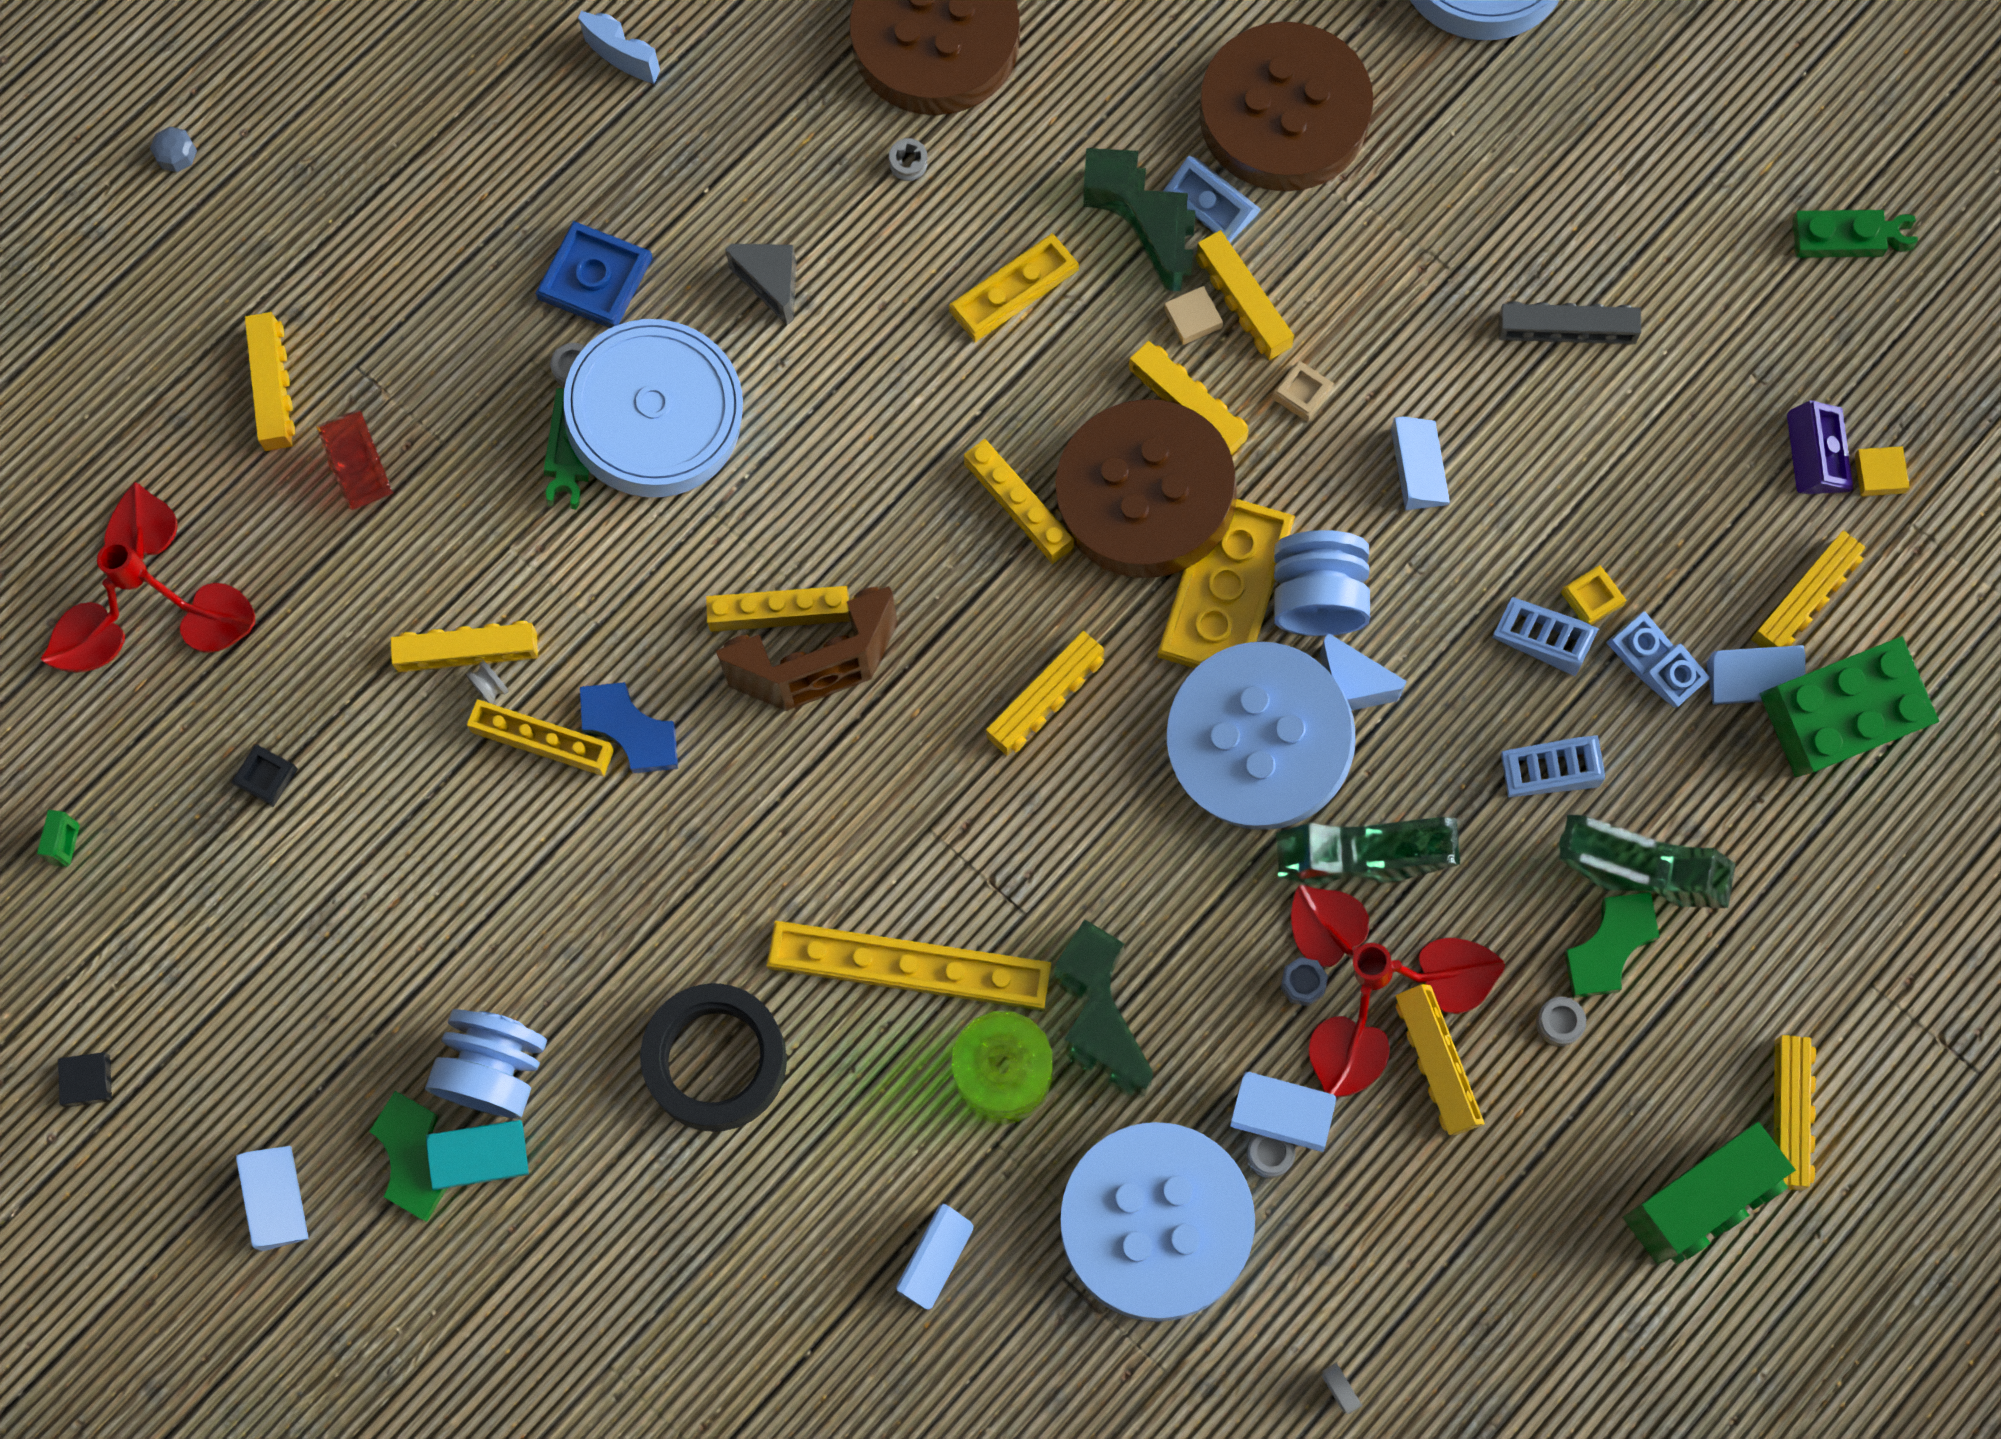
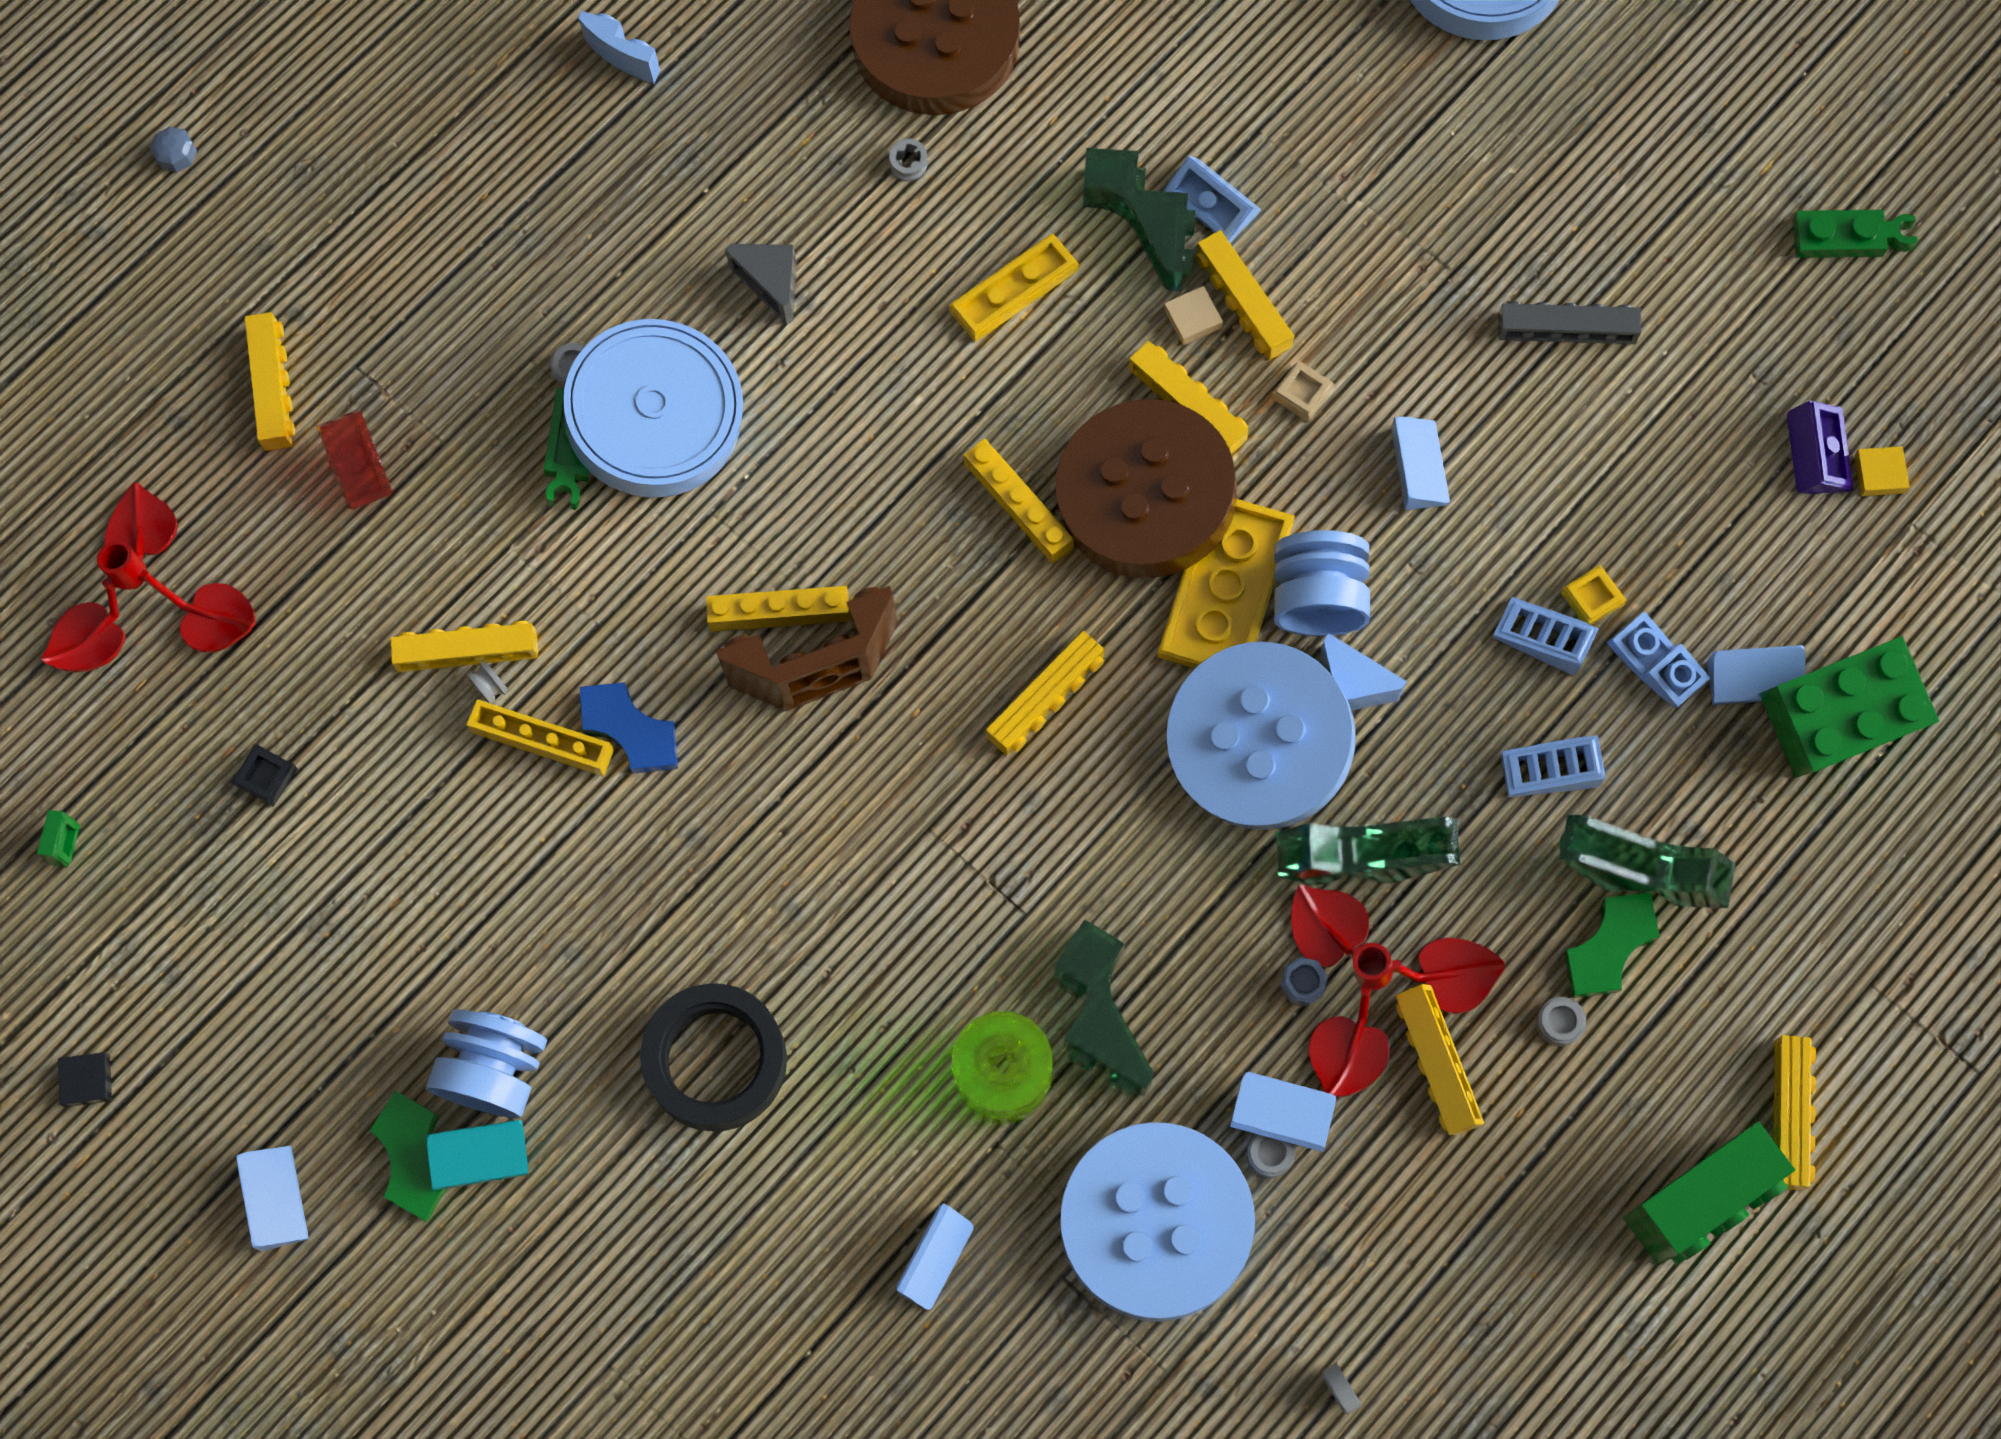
blue tile [535,221,653,328] -> none
yellow tile [767,920,1051,1011] -> none
reddish brown brick [1200,22,1373,191] -> none
yellow piece [1751,530,1865,648] -> none

